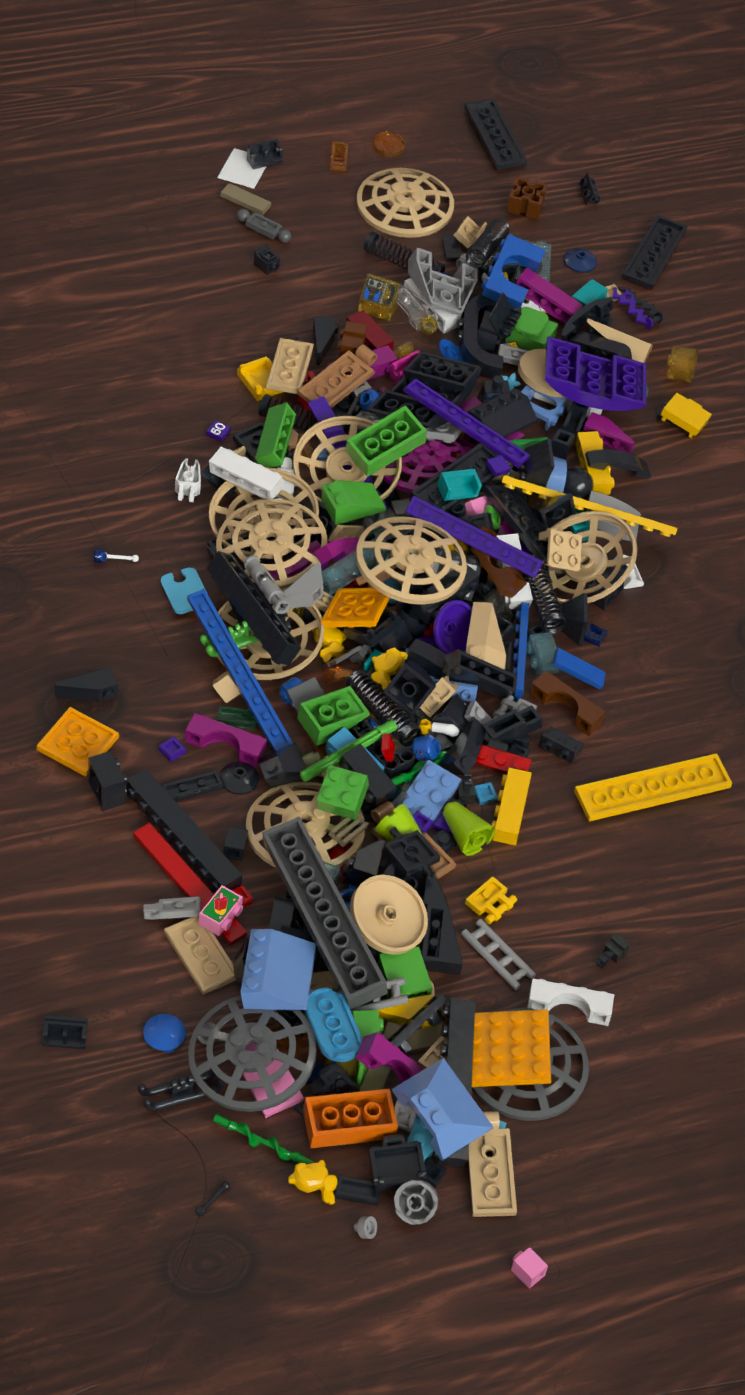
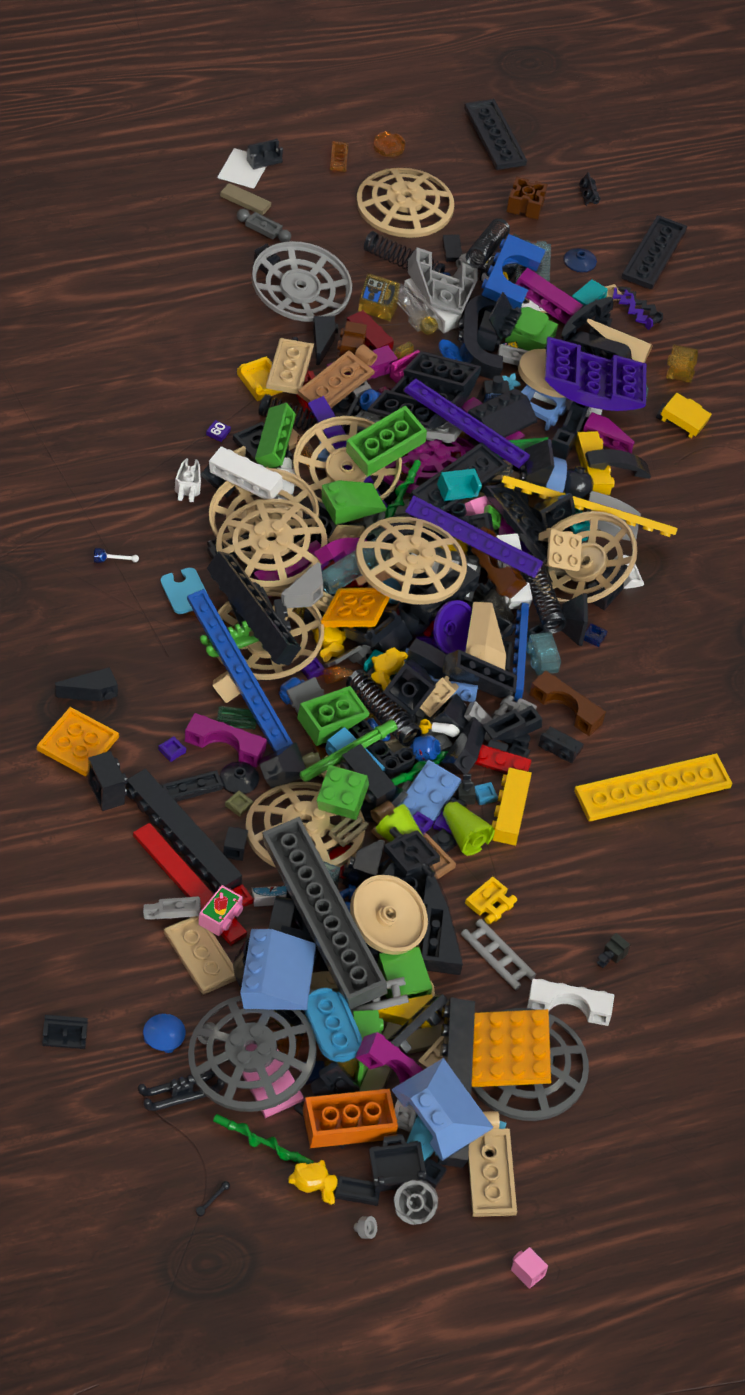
light grey piece [244,555,291,614] -> none
red tile [381,734,395,762] -> none
tan bracket [454,216,487,248] -> none
dark purple tile [486,455,511,477] -> none
blue tile [552,648,606,690] -> none
none -> olive tile [225,790,253,817]
none -> light grey dish [251,241,352,322]
none -> slope [252,886,287,907]
none -> dark purple tile [299,657,325,680]
none -> green piece [381,460,421,527]

